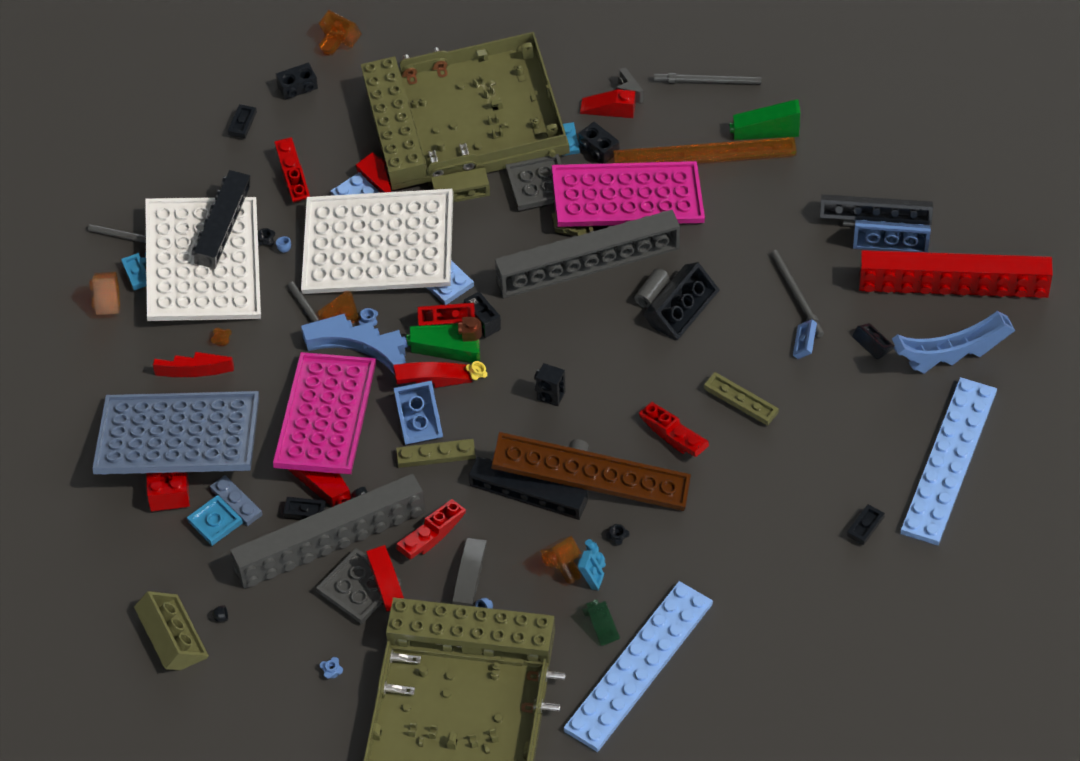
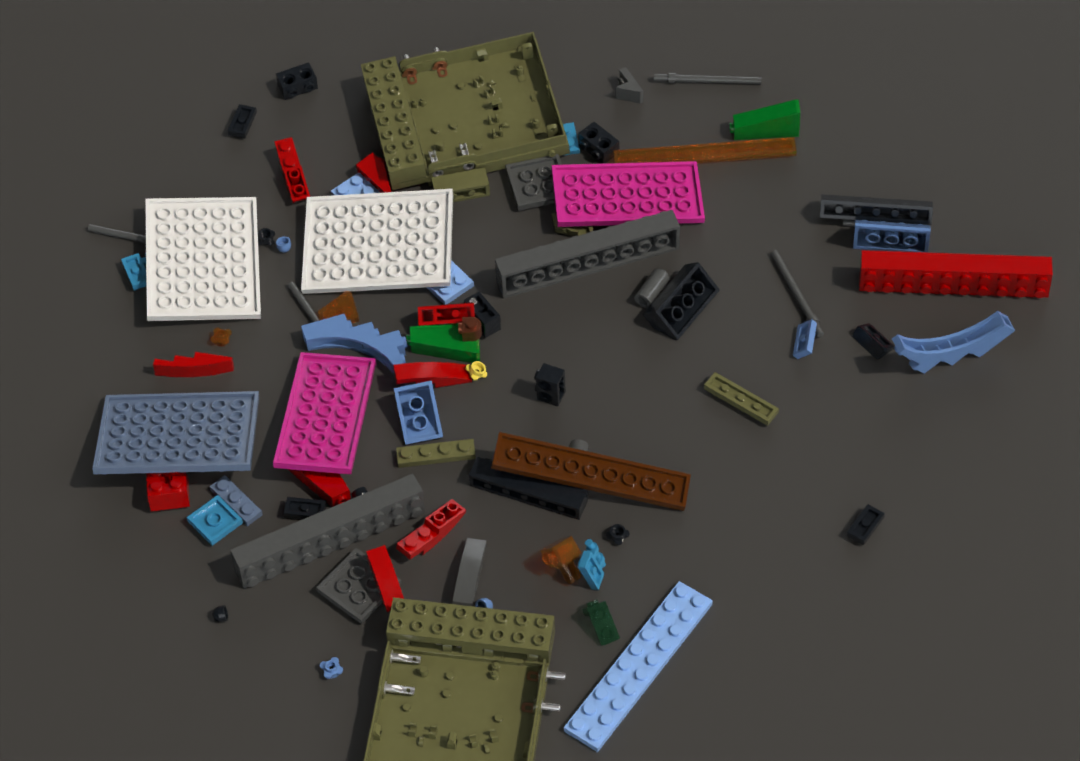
clear orange brick [90,272,121,315] -> none
olive slope [134,591,209,670] -> none
black brick [192,170,250,269] -> none
clear orange brick [319,10,362,56] -> none
medium blue plate [359,308,378,326] -> none
red slope [580,89,636,118] -> none
red slope [639,402,709,457] -> none
light blue plate [900,377,997,546] -> none

